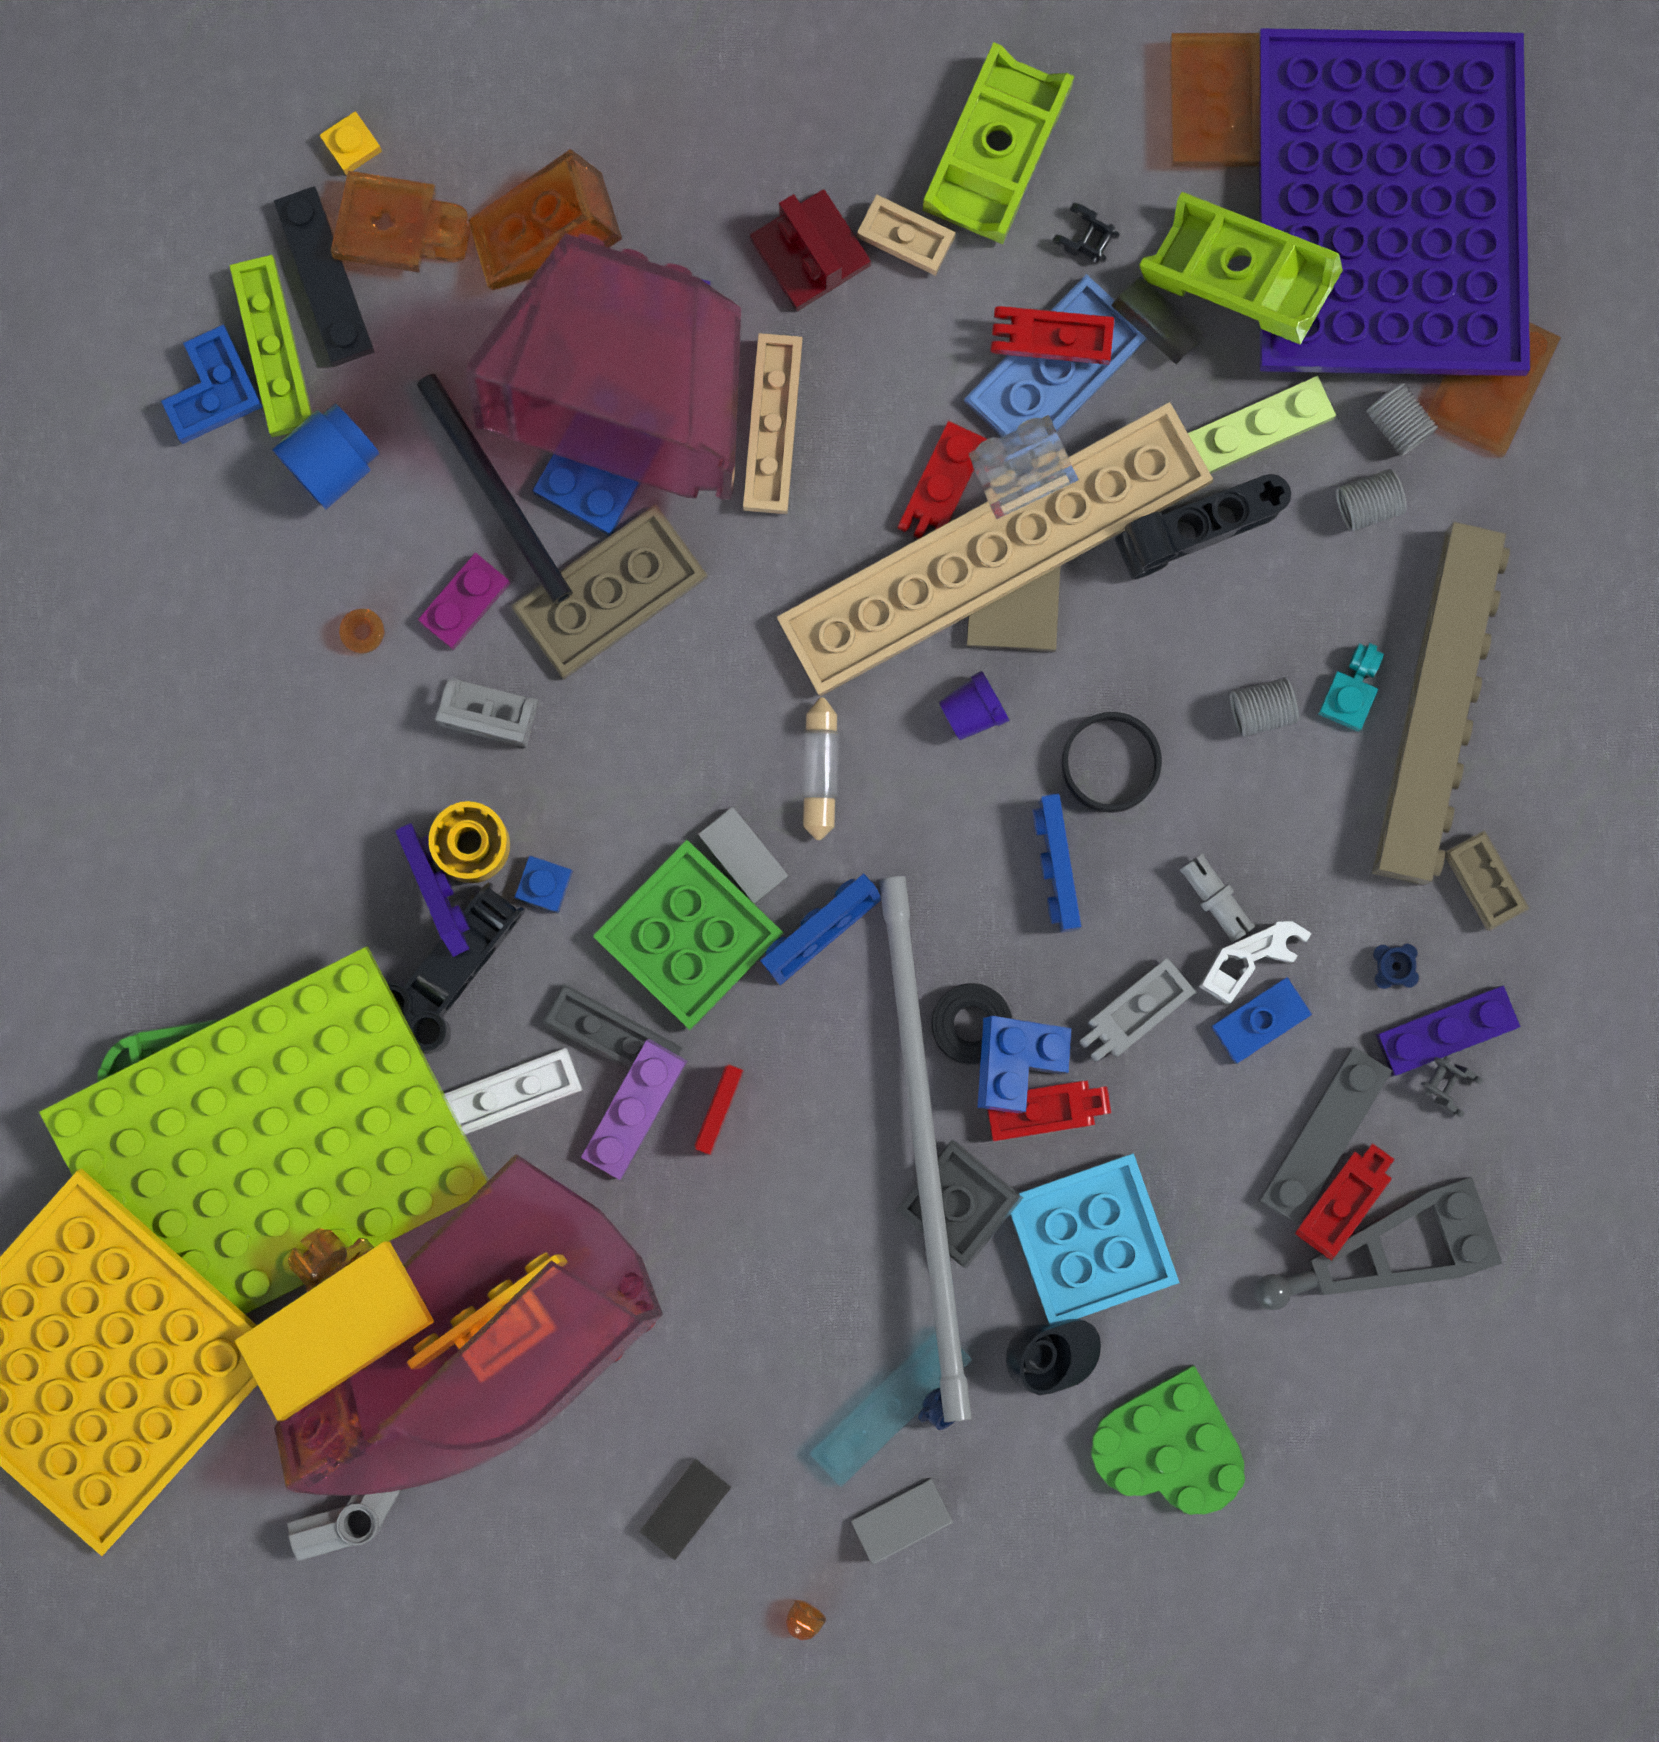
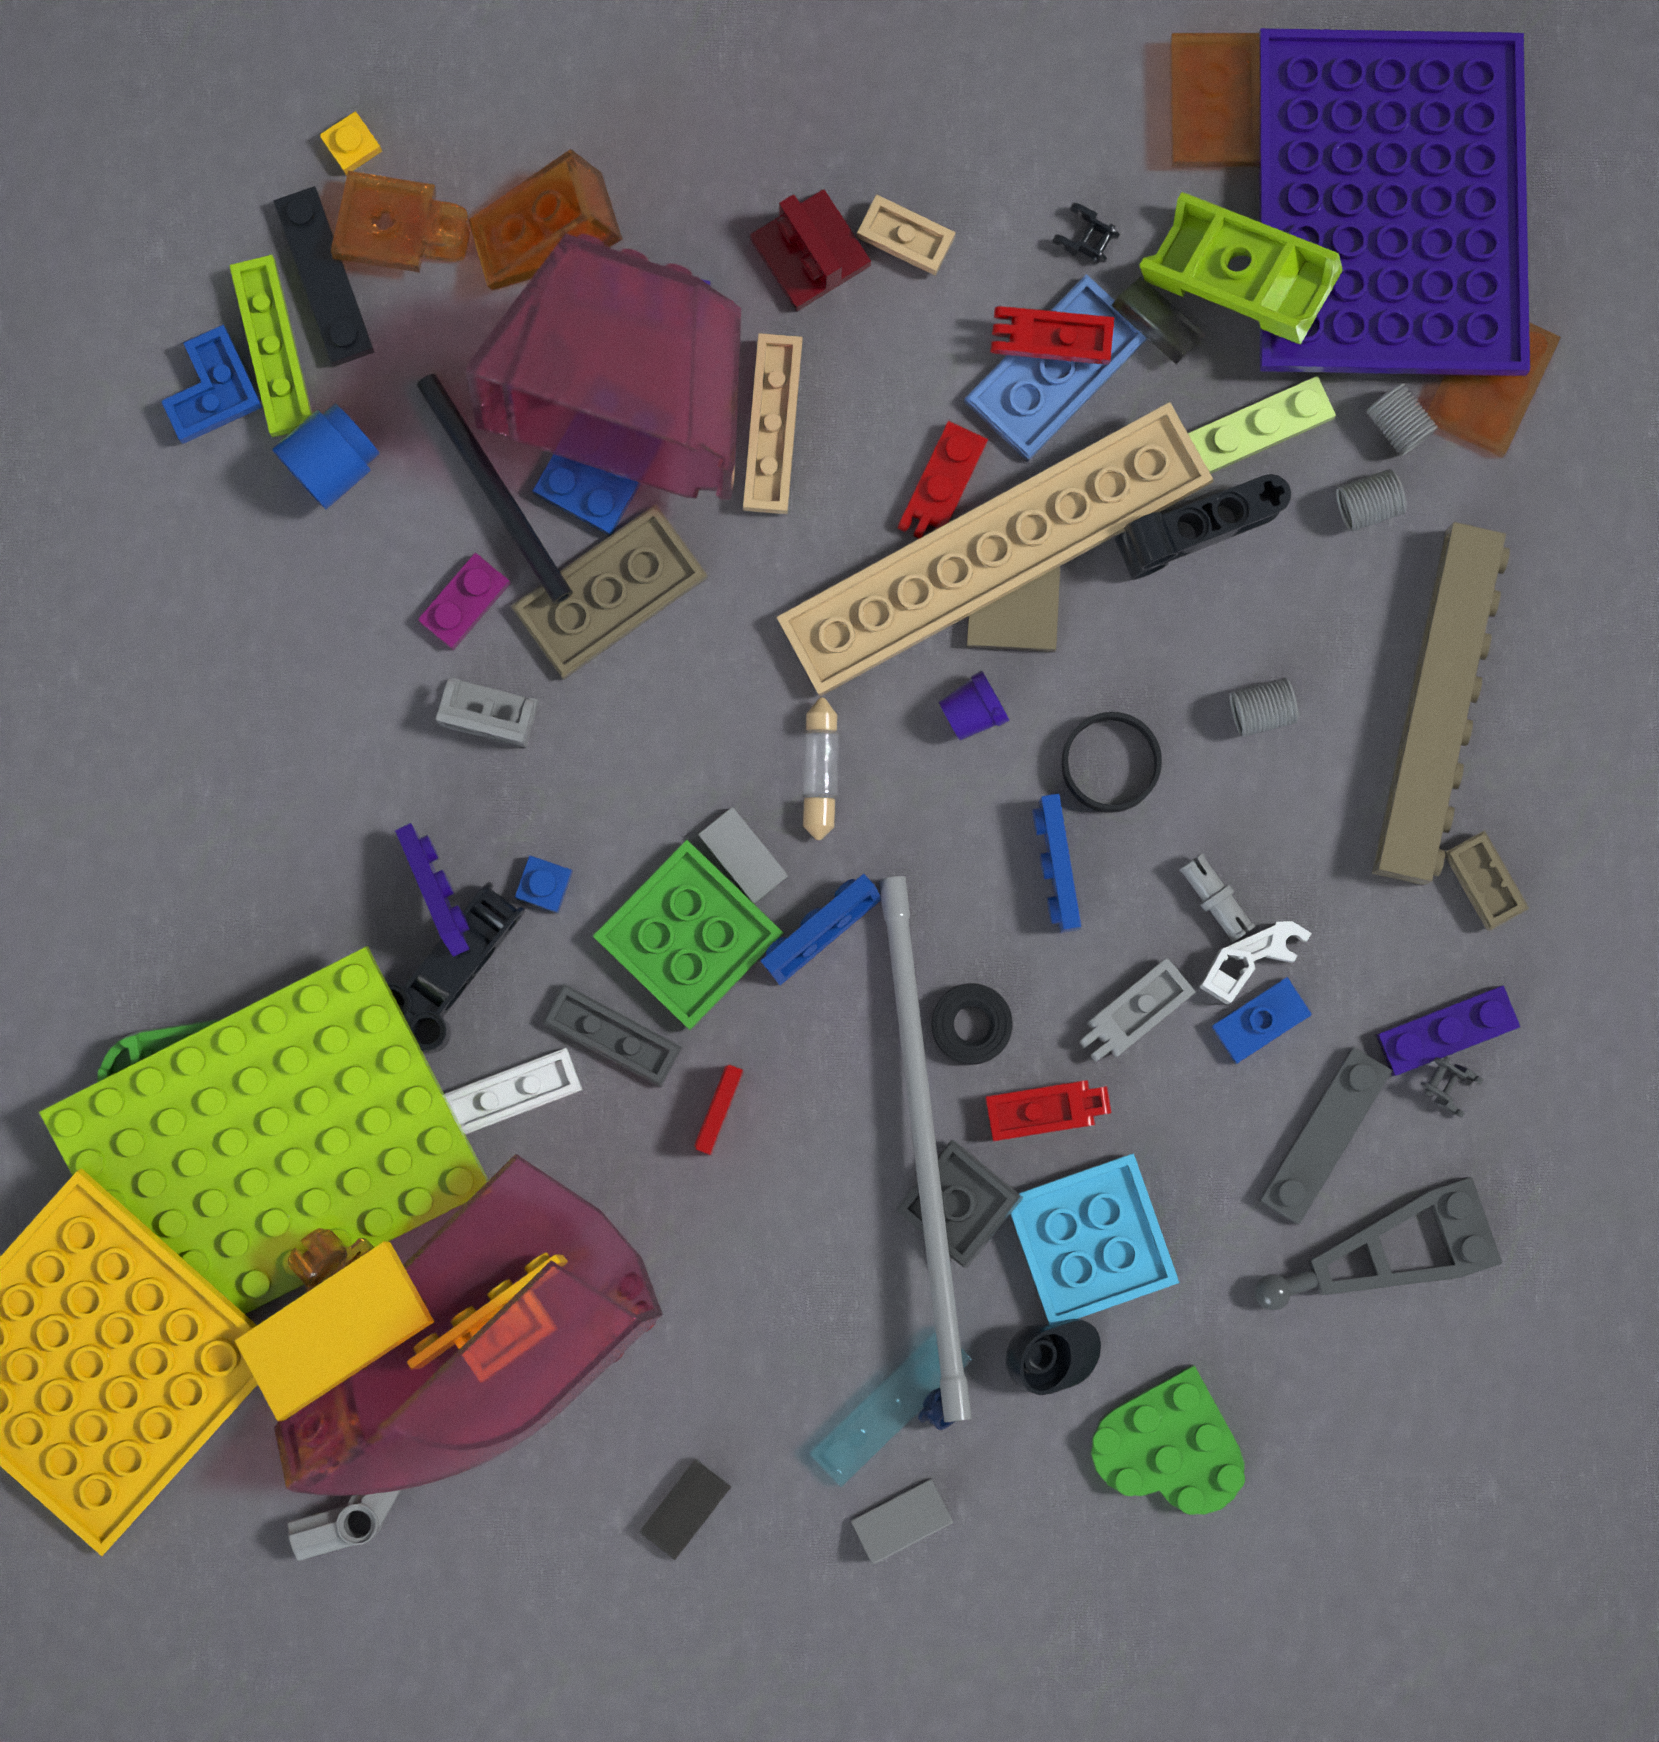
clear orange plate [339,609,385,654] -> none
yellow piece [429,801,510,883] -> none
medium lavender plate [581,1039,688,1180] -> none
clear orange hinge [786,1600,827,1640] -> none
lime piece [922,42,1075,244] -> none
clear plate [968,415,1079,519] -> none
blue plate [977,1016,1071,1113] -> none
red hinge [1295,1143,1395,1261] -> none
teal plate [1318,643,1384,732] -> none
dark blue plate [1373,943,1419,989] -> none

